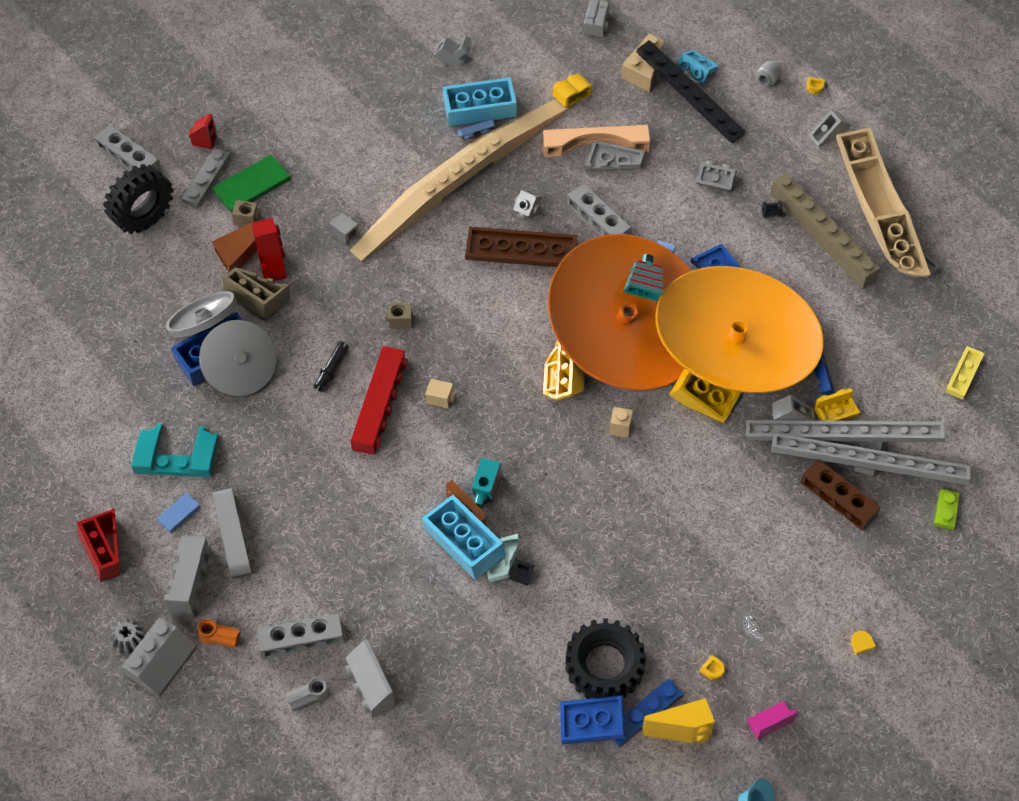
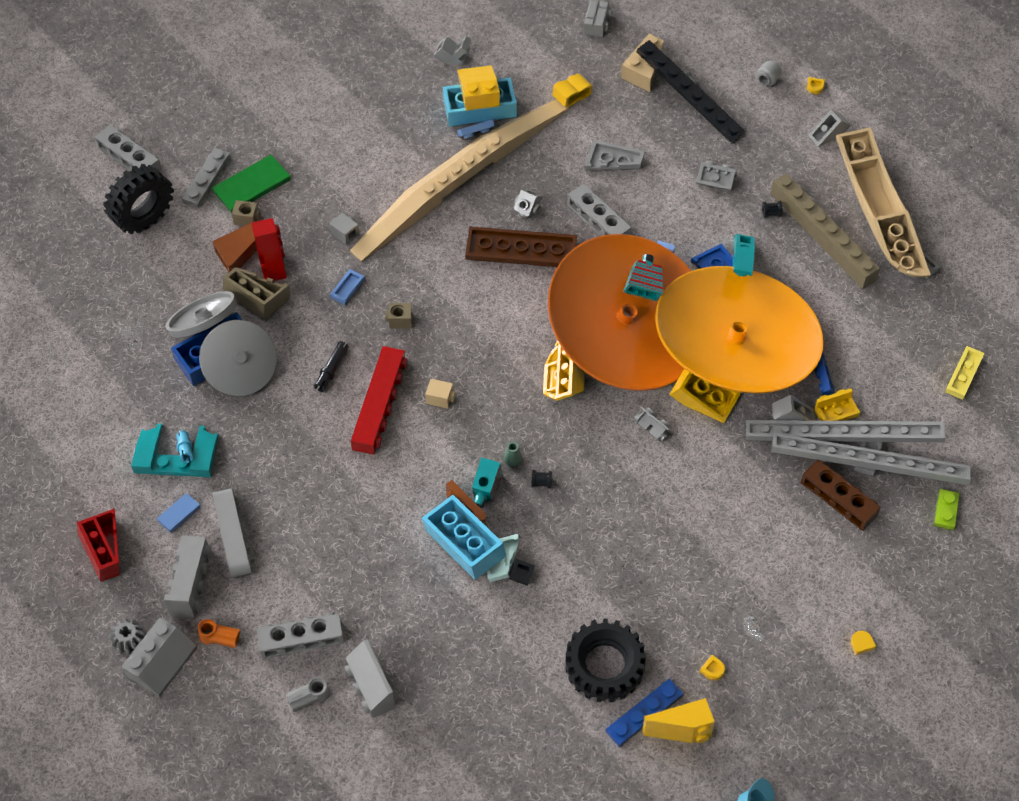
red slope [189,113,217,149] -> none
light nougat arch [543,125,650,157] -> none
blue tile [560,695,626,744] -> none
tan brick [609,407,633,438] -> none
medium azure bracket [677,49,719,84] -> none
dark pink panel [747,701,797,740] -> none
none -> medium azure pin [176,430,193,463]
none -> medium blue tile [330,269,365,305]
none -> yellow slope [458,65,500,111]
none -> sand green cone [503,442,523,467]
none -> black bush [531,470,552,489]
none -> light grey hinge [634,406,673,442]
none -> teal slope [732,234,755,277]

